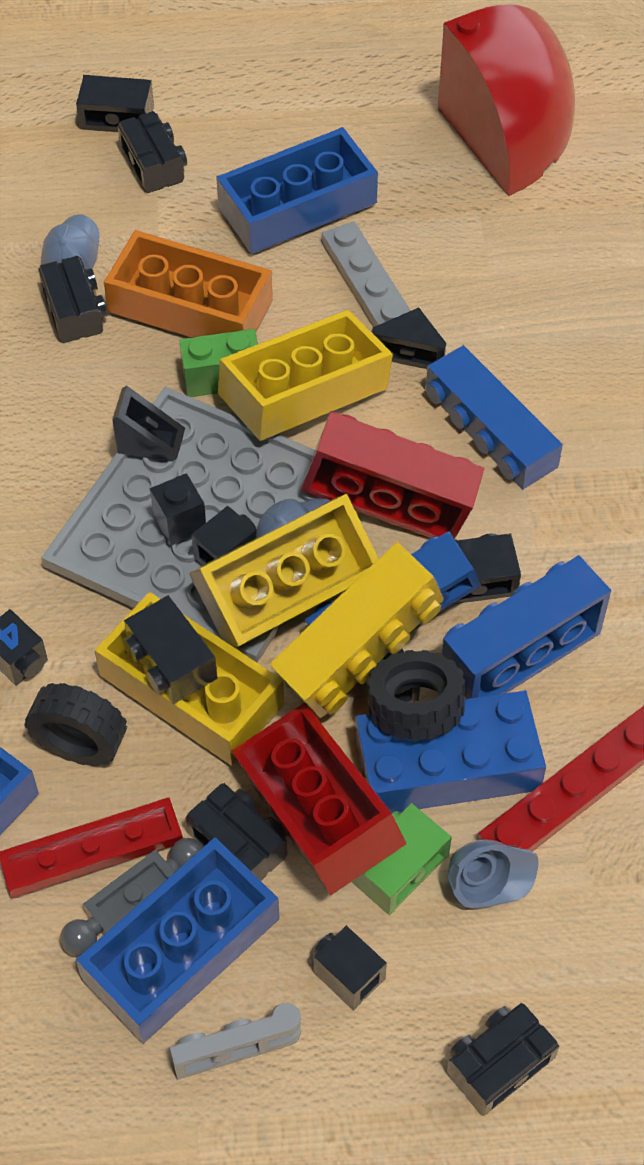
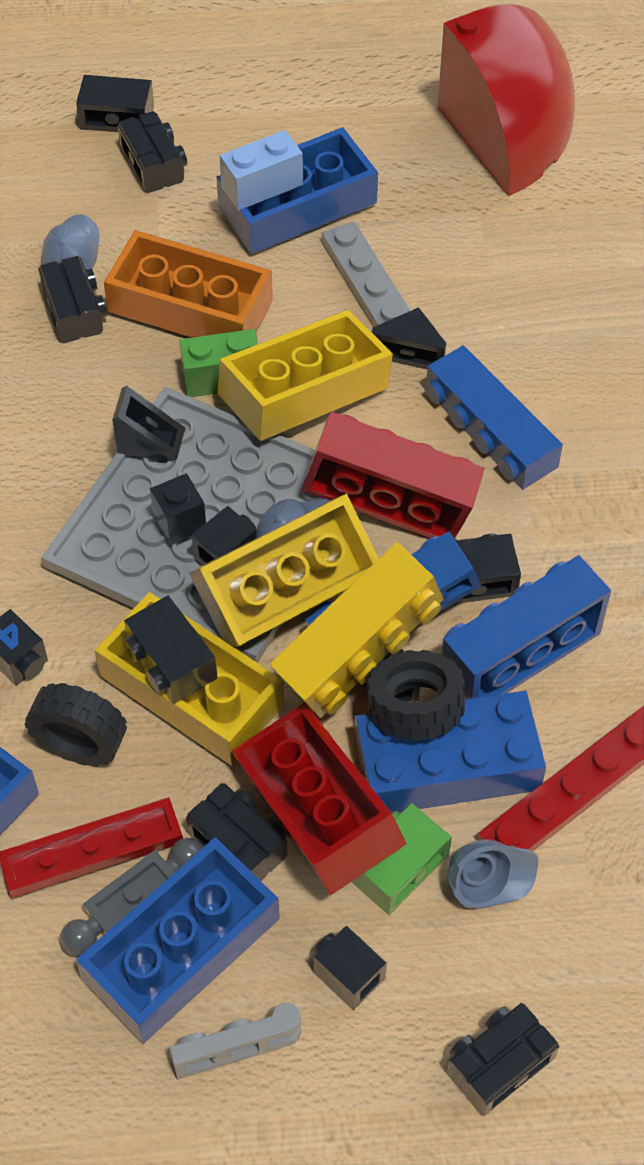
none -> light blue brick [219,130,303,210]

